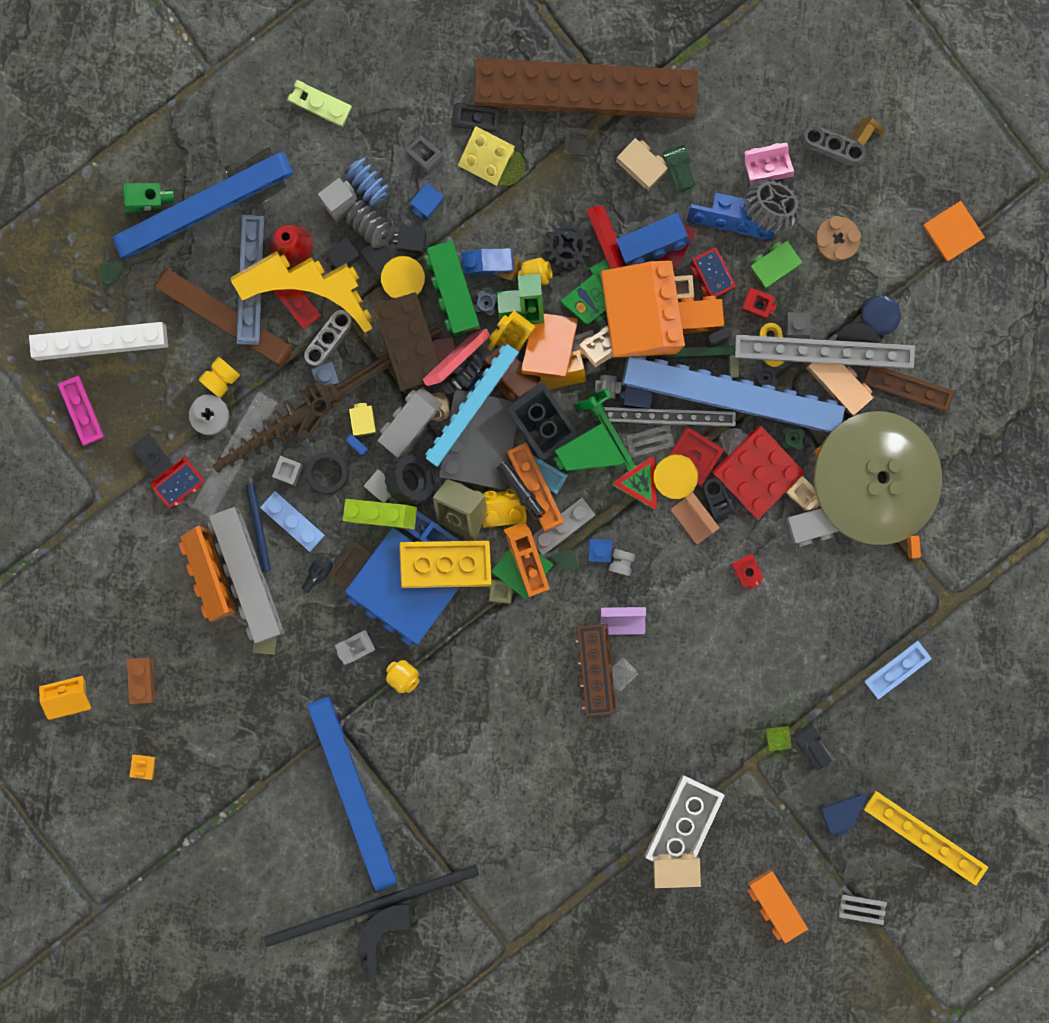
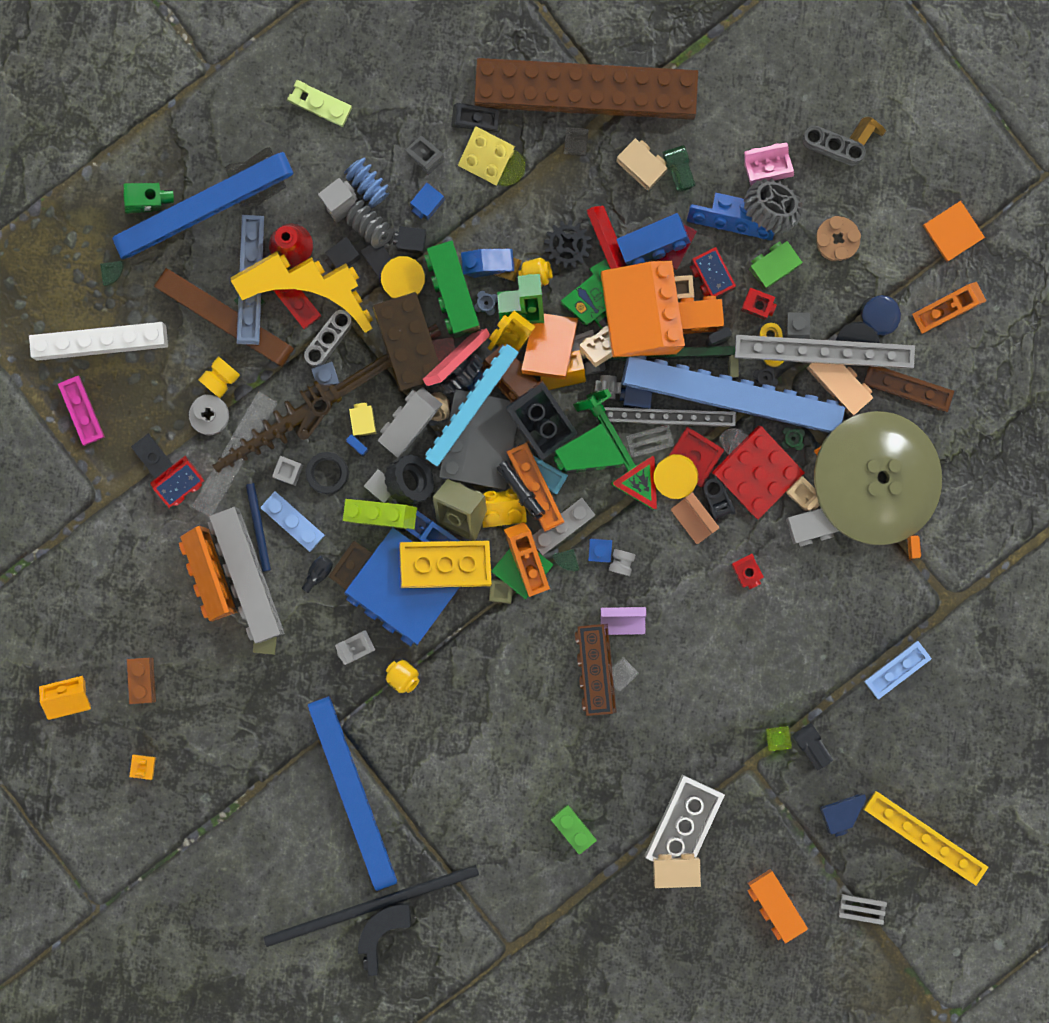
none -> bright green brick [551,804,597,855]
none -> orange slope [912,282,986,334]

